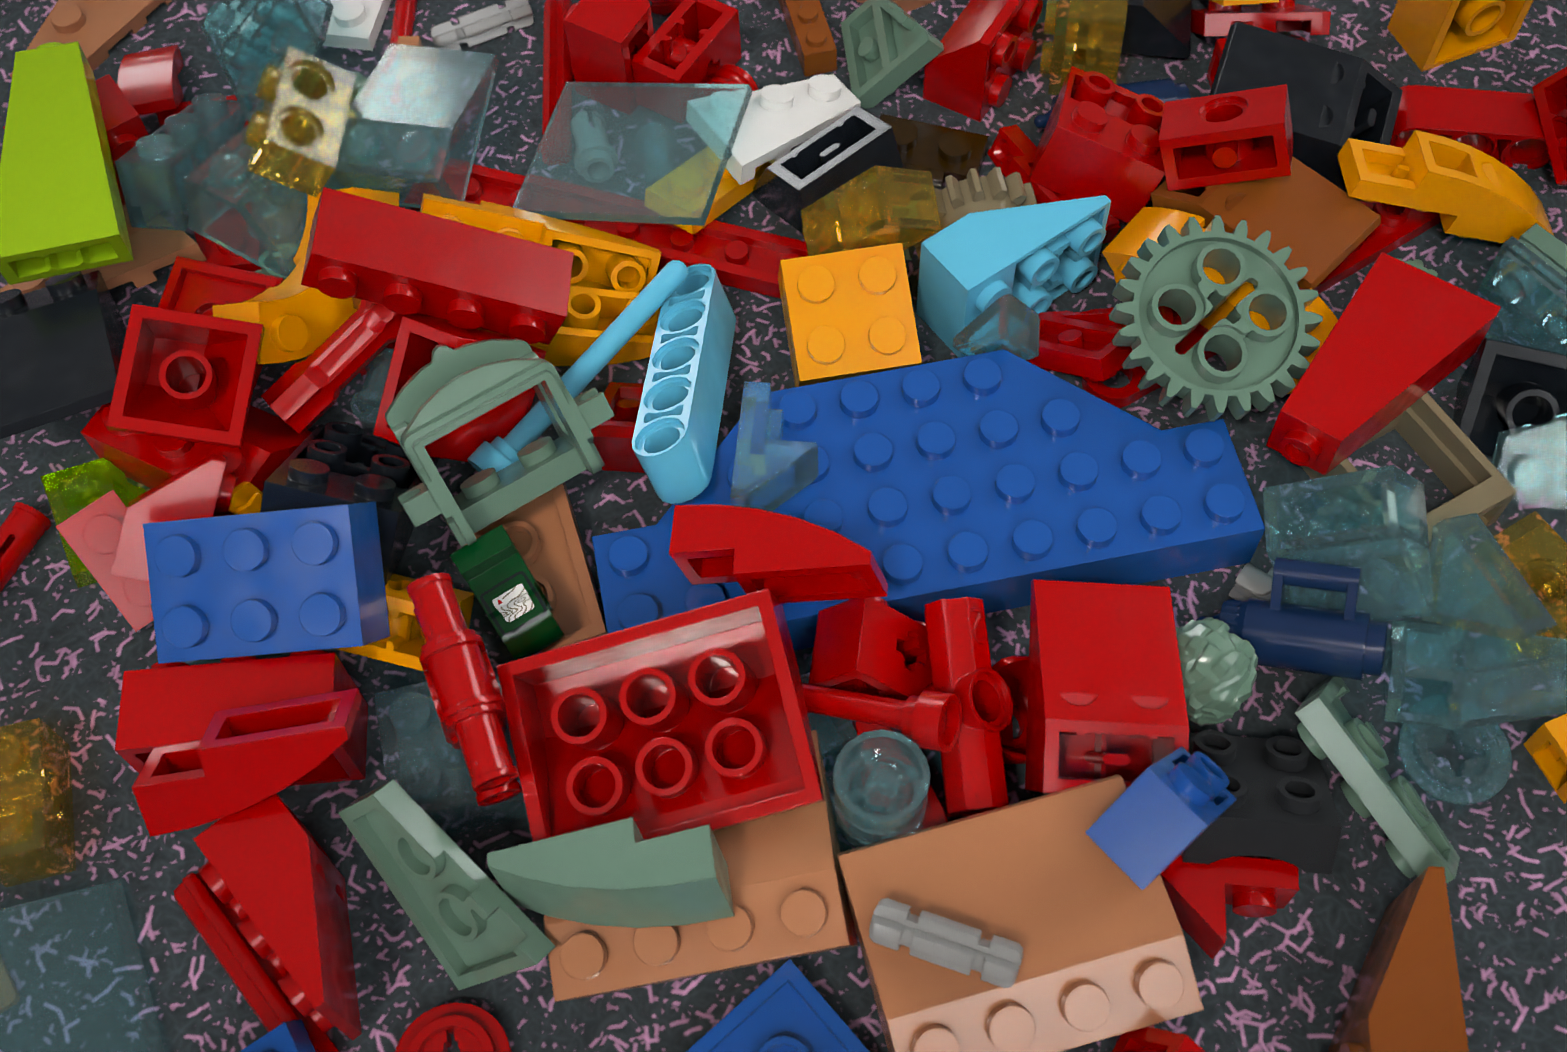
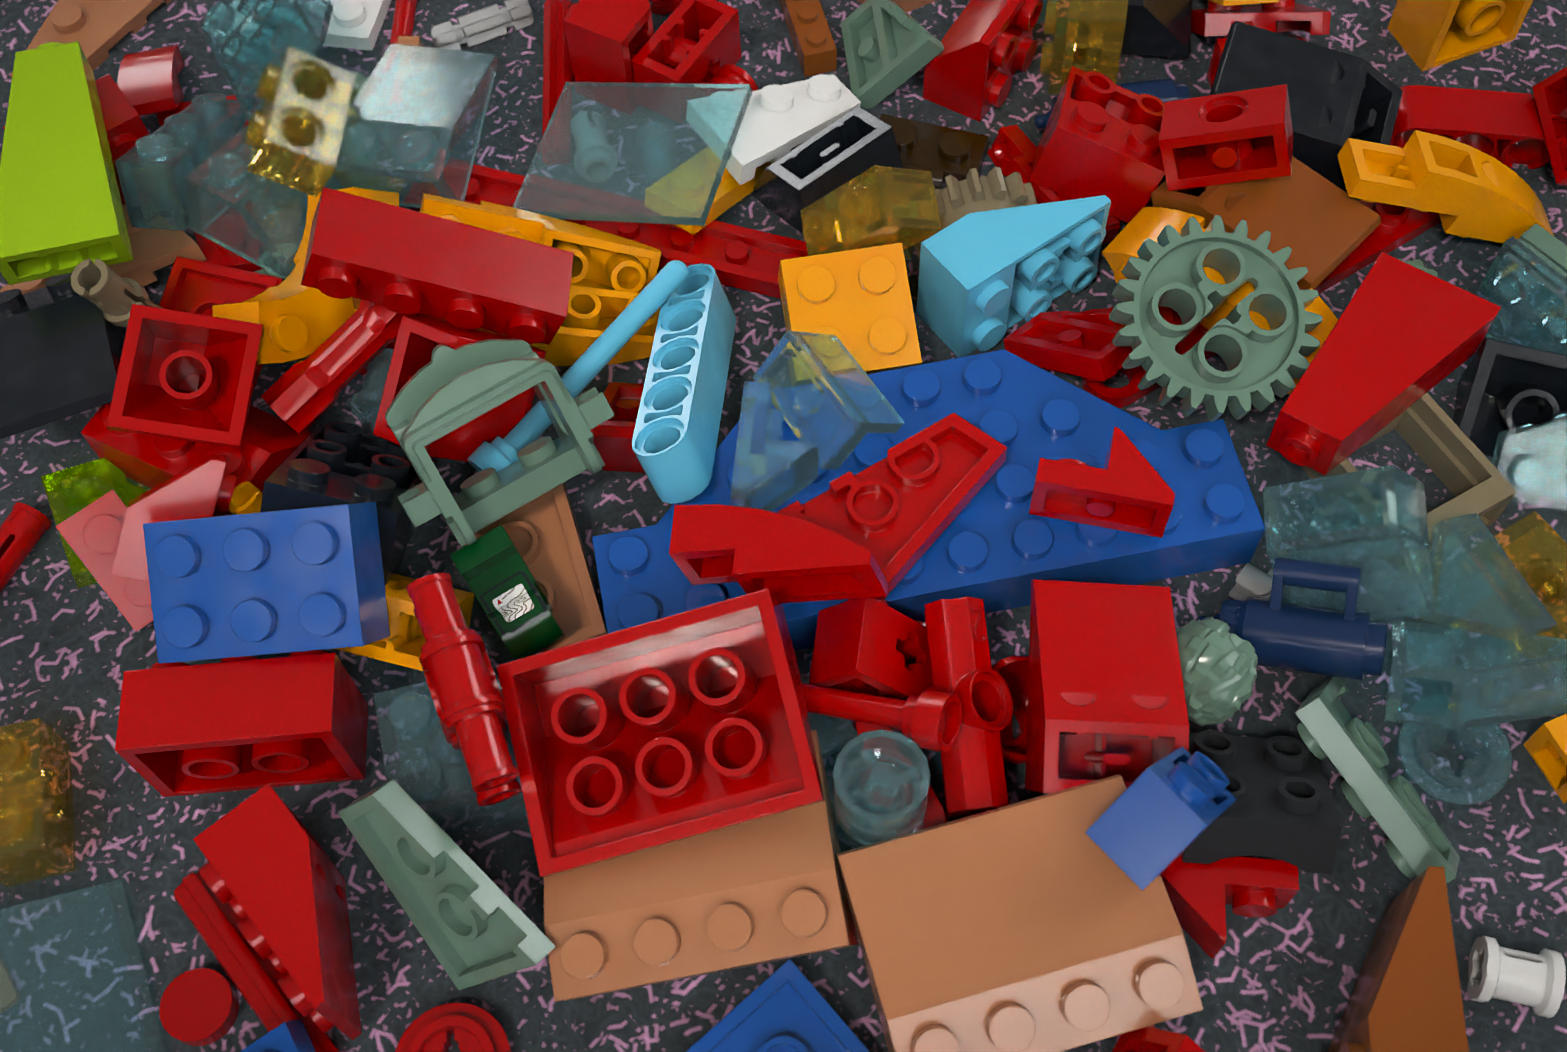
red slope [132,688,362,837] -> none
sand green slope [487,817,734,928] -> none
light grey axle [869,898,1023,988] -> none
clear light blue slope [953,294,1040,360] -> none
none -> dark tan pin [71,259,164,327]
none -> red tile [159,968,239,1046]
none -> clear light blue panel [752,331,904,469]
none -> red wing [778,413,1007,599]
none -> red slope [1029,427,1175,538]
none -> white bush [1468,936,1566,1018]

